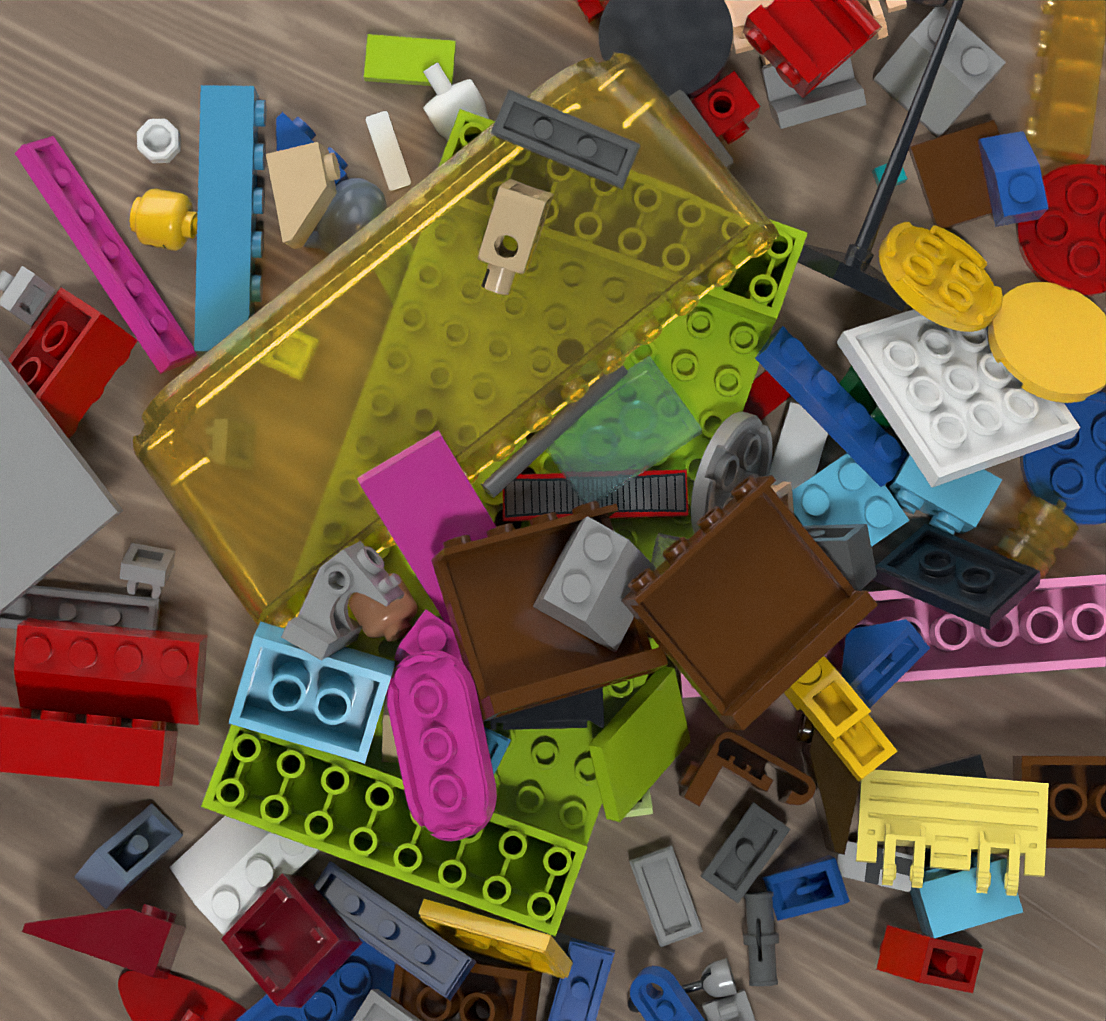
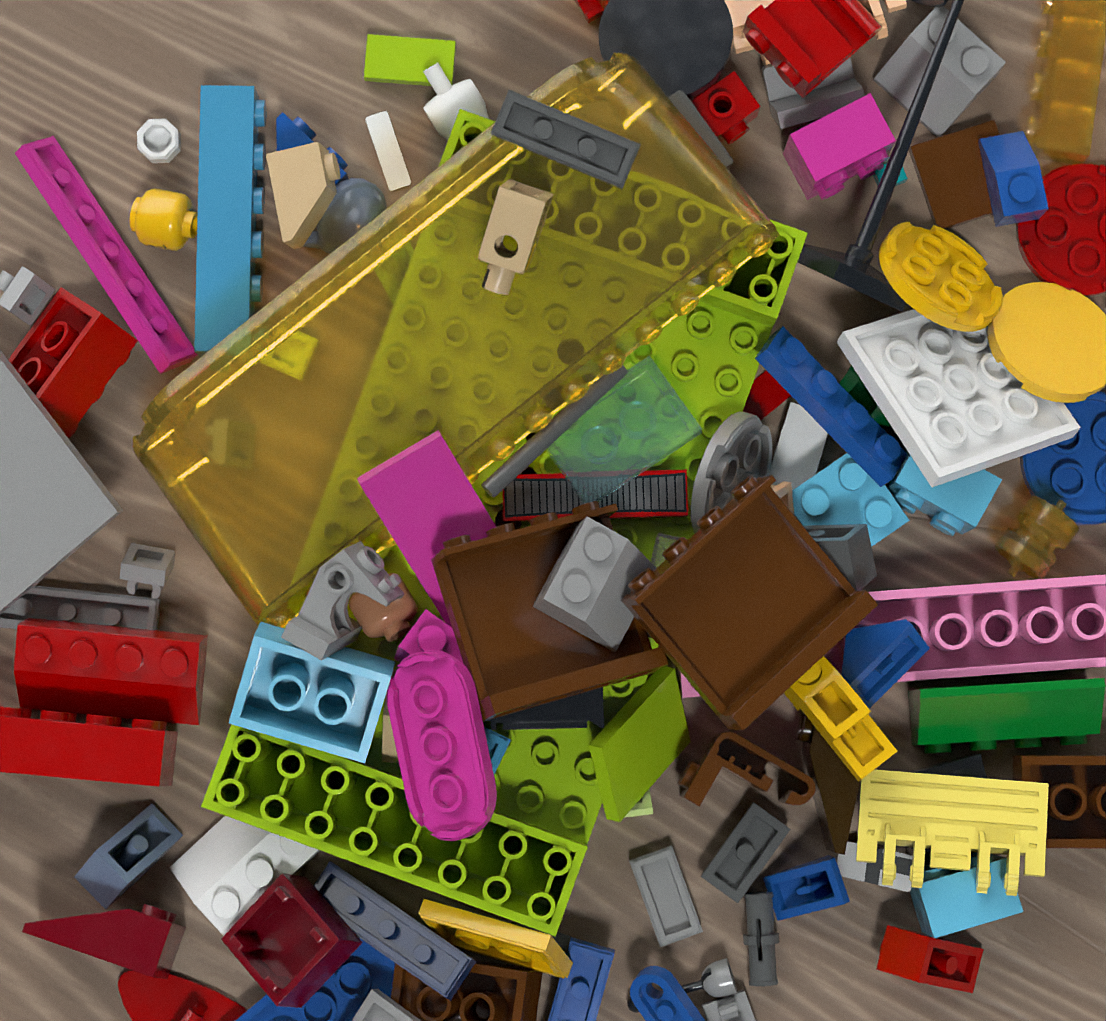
black tile [873,524,1041,630] -> none
none -> dark pink brick [783,93,896,200]
none -> green slope [908,678,1105,754]

